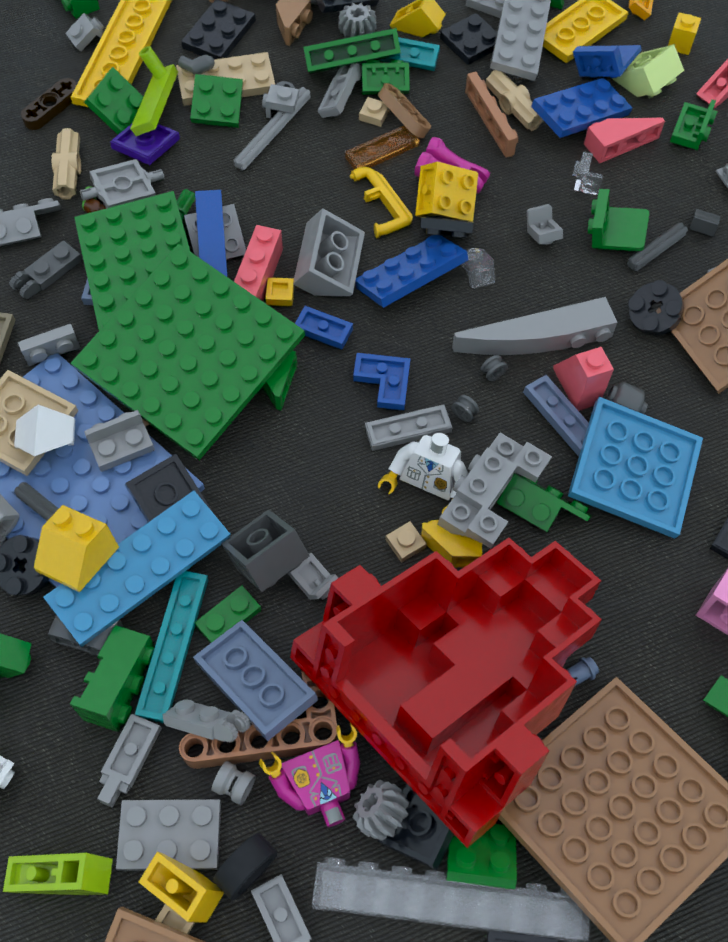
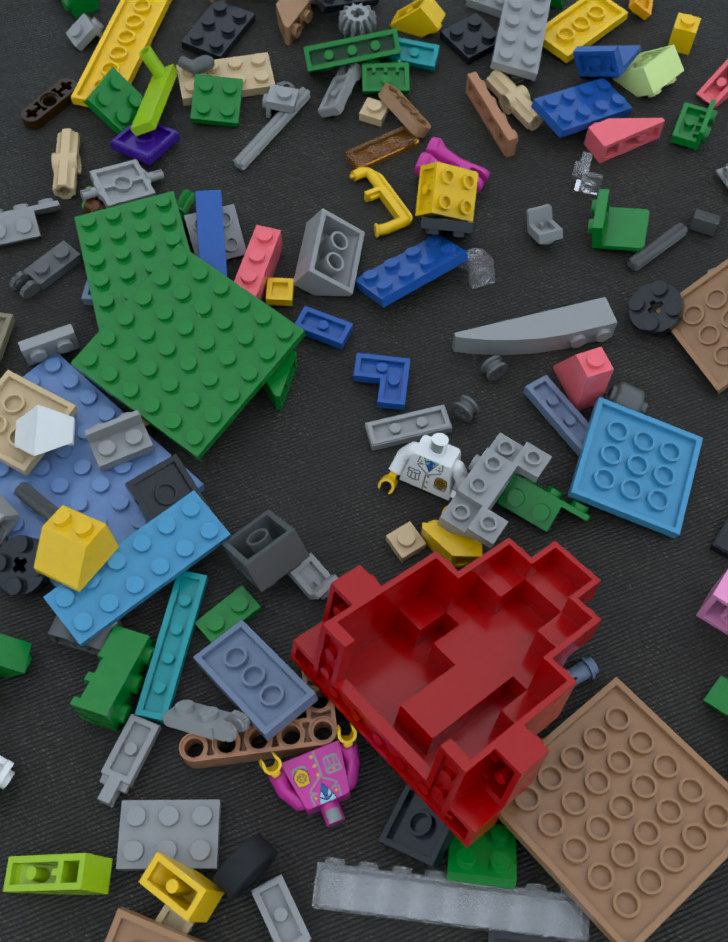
light grey wheel [211,761,256,806] -> none
light grey gear [353,779,409,841] -> none

